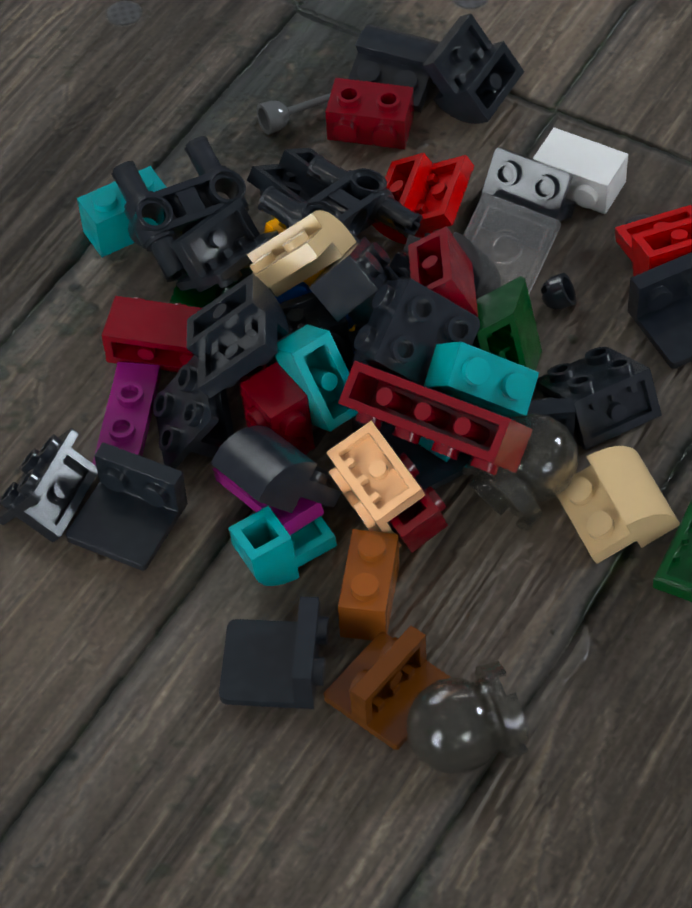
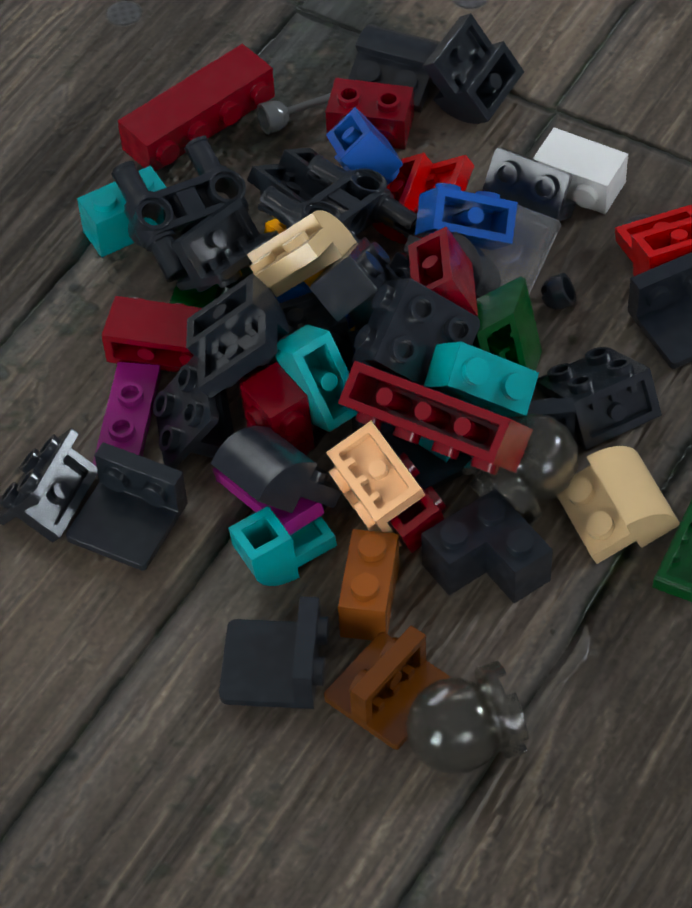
none -> dark red brick [117,43,275,172]
none -> blue brick [326,107,403,185]
none -> blue brick [415,183,518,251]
none -> black brick [421,488,553,604]

